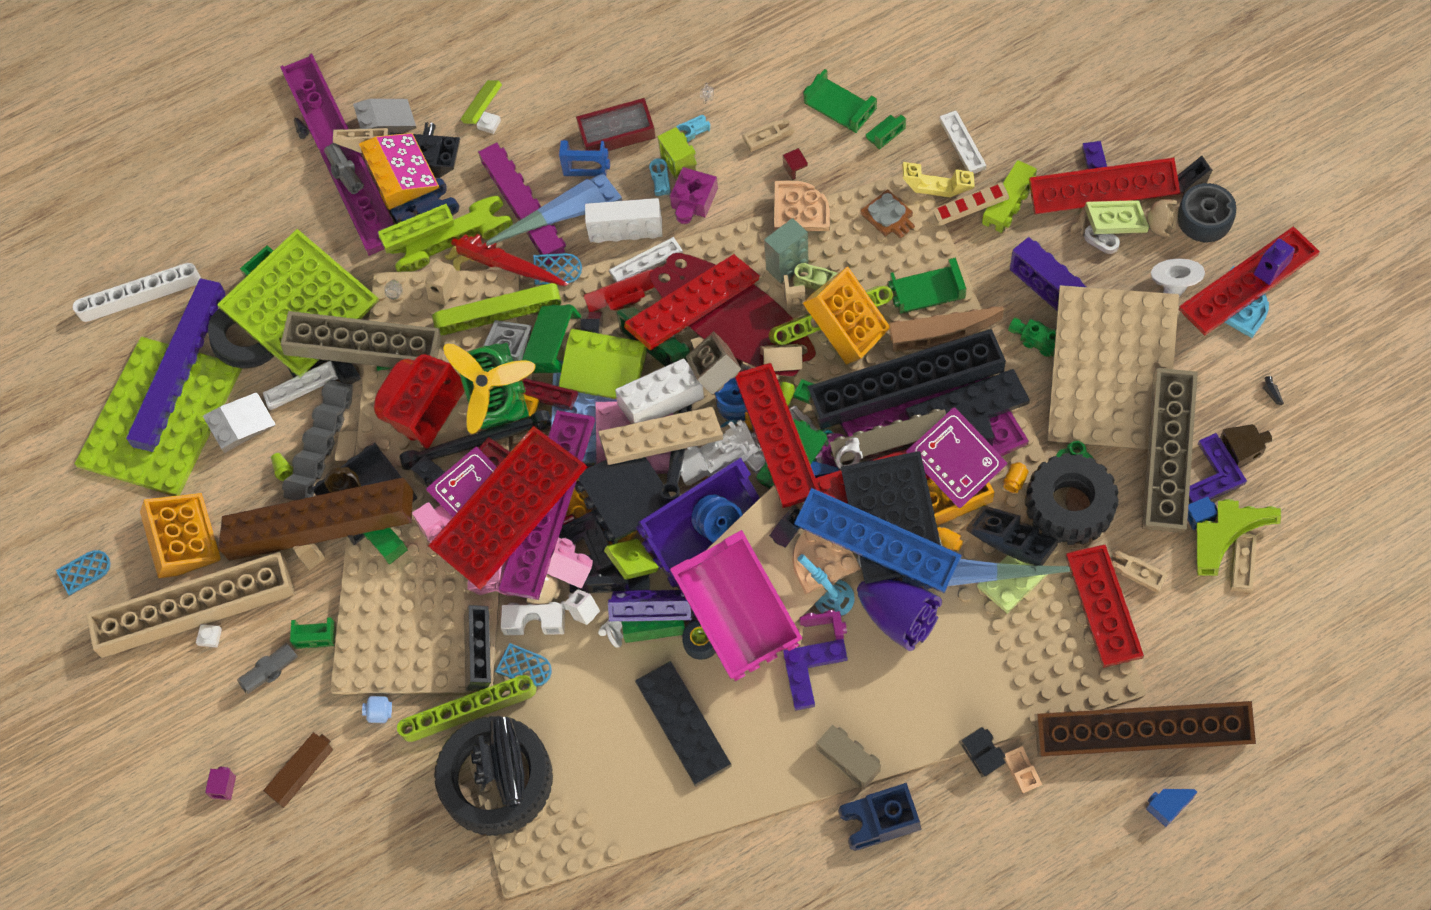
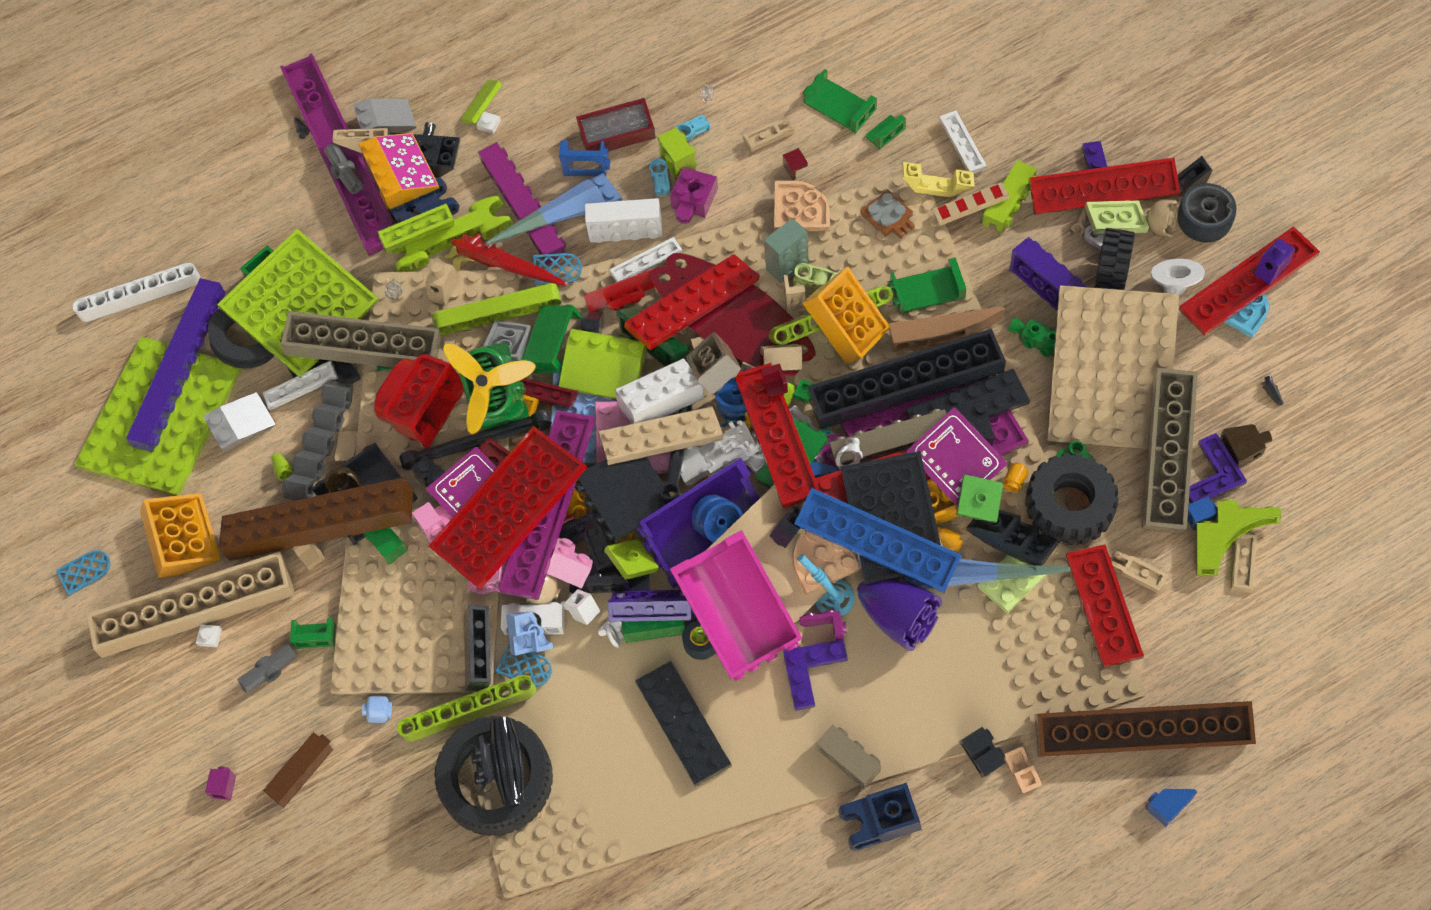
none -> light blue slope [506,612,553,656]
none -> dark red panel [761,363,788,398]
none -> bright green plate [956,475,1003,523]
none -> black tyre [1094,227,1135,290]

